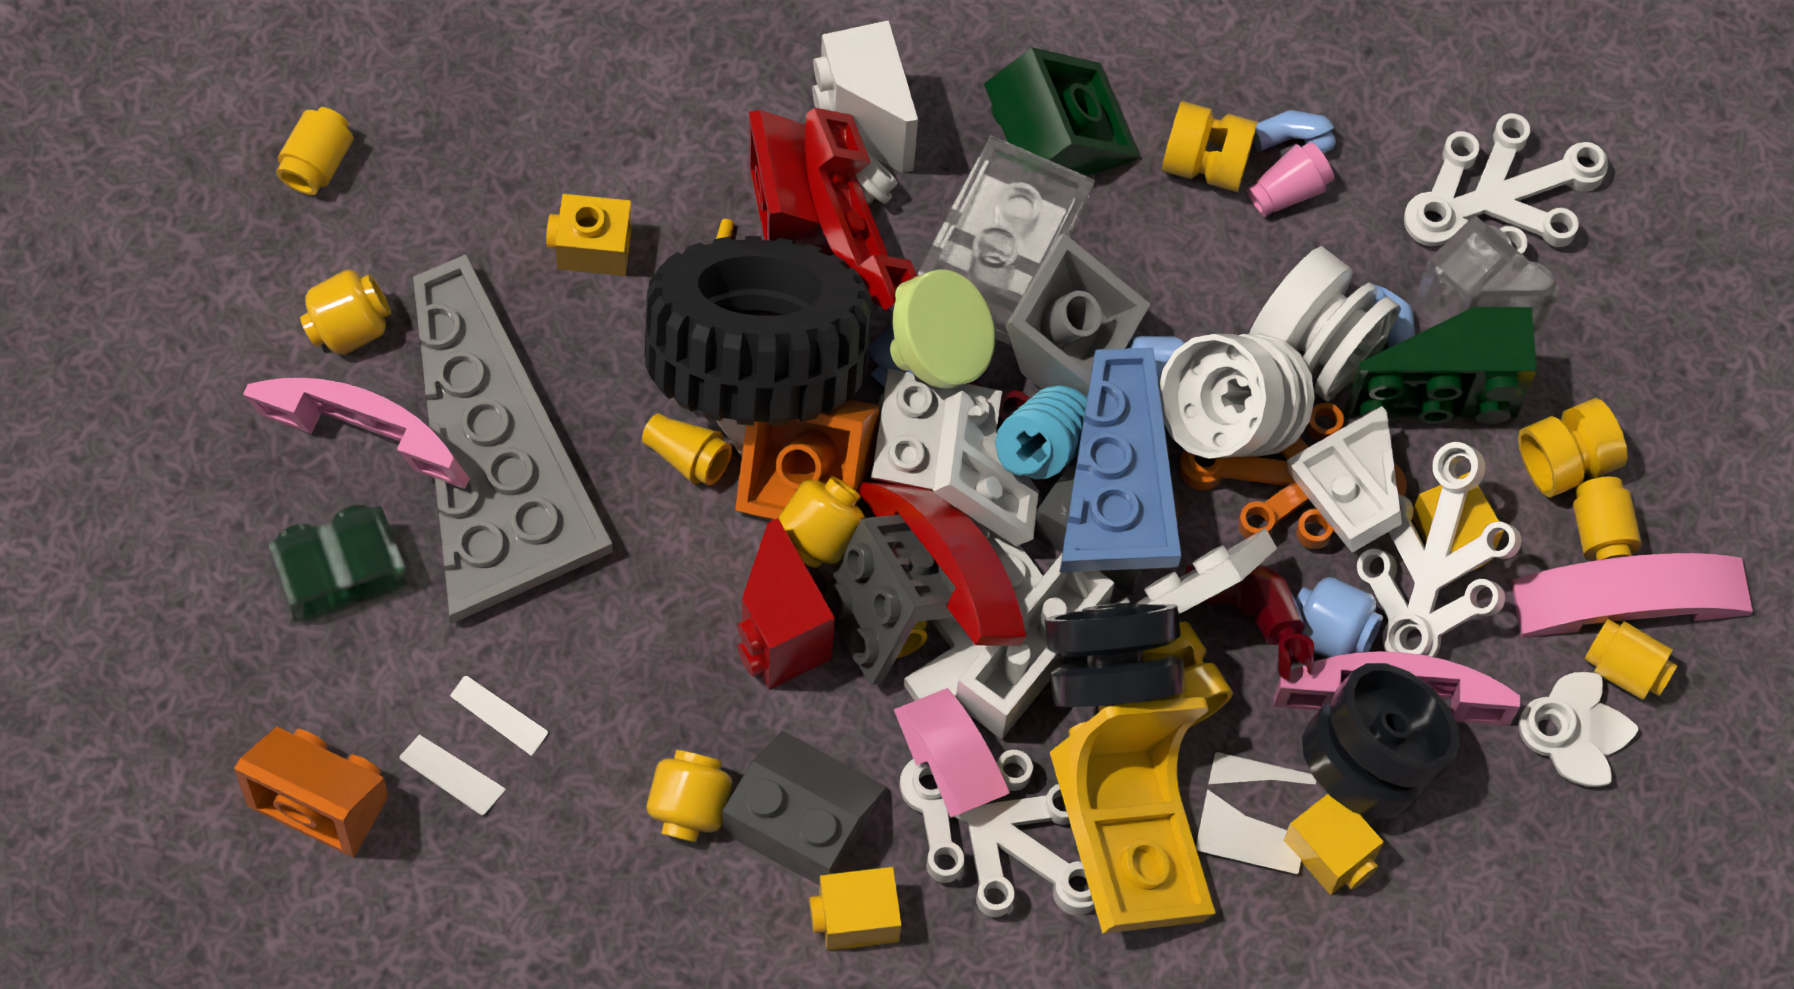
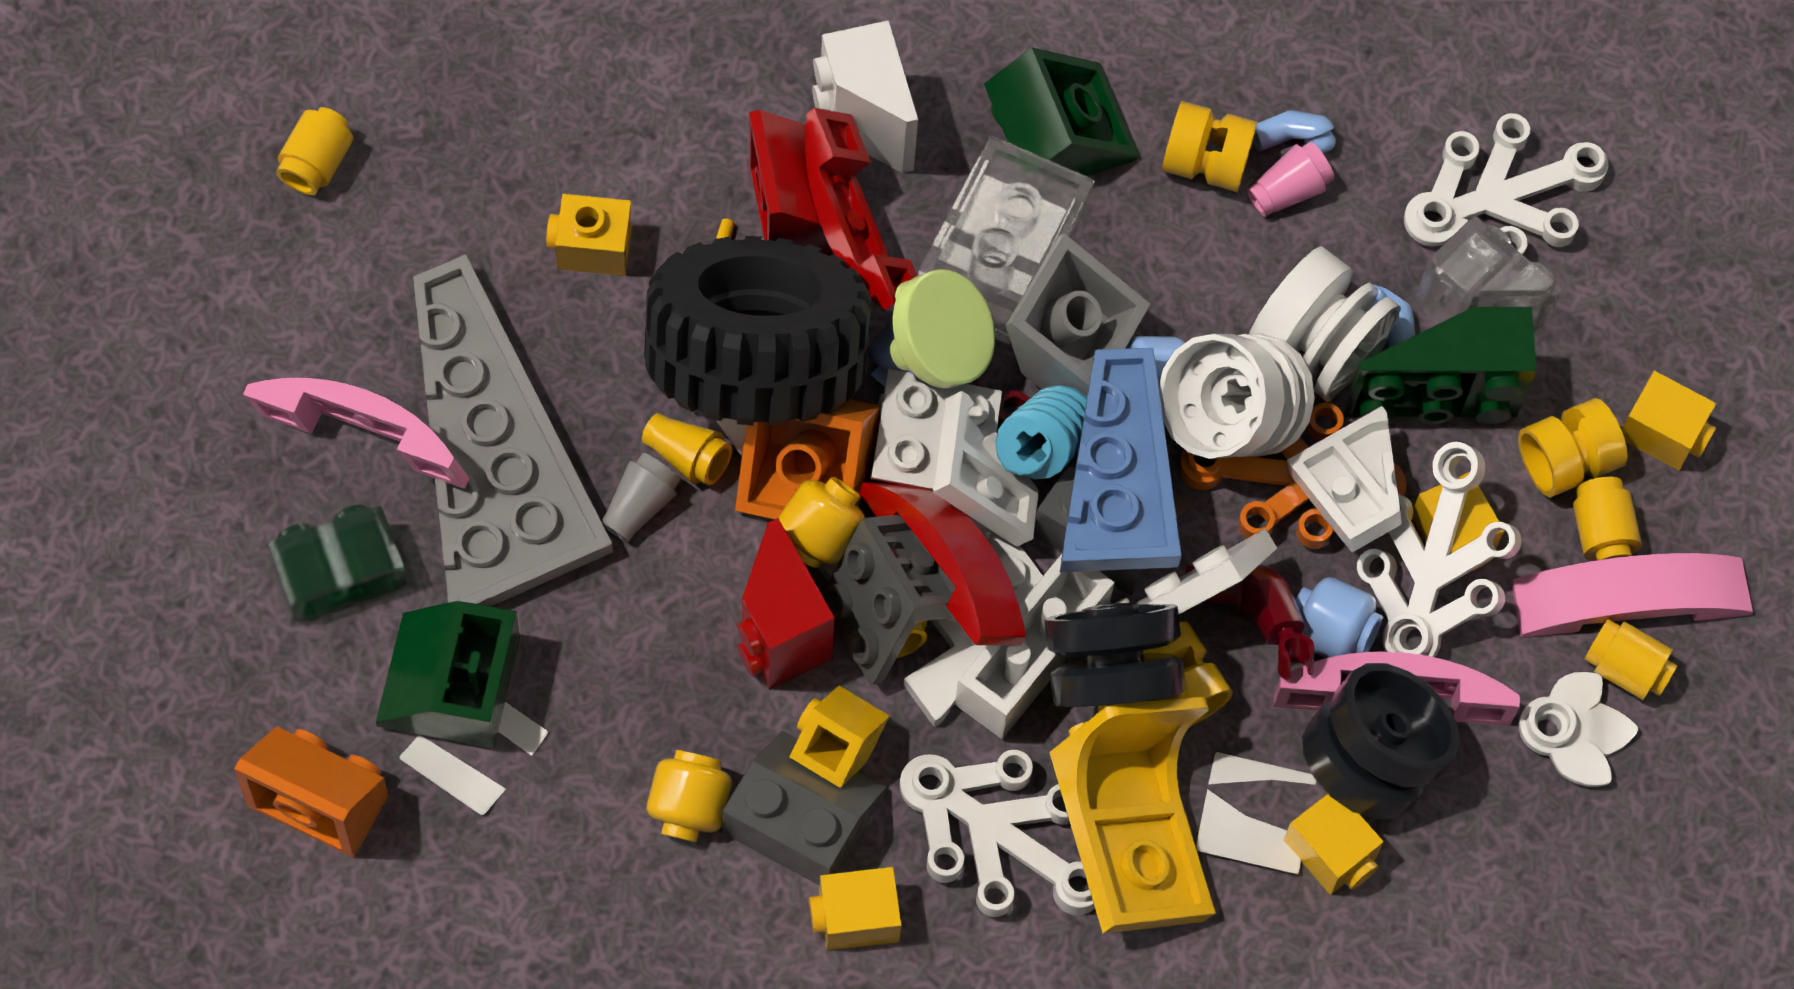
yellow head [300,269,391,355] -> none
white plate [856,152,898,204] -> none
bright pink slope [894,688,1010,818] -> none
none -> dark green slope [376,601,520,748]
none -> light grey cone [601,452,681,543]
none -> yellow brick [789,685,890,788]
none -> yellow brick [1622,370,1716,471]

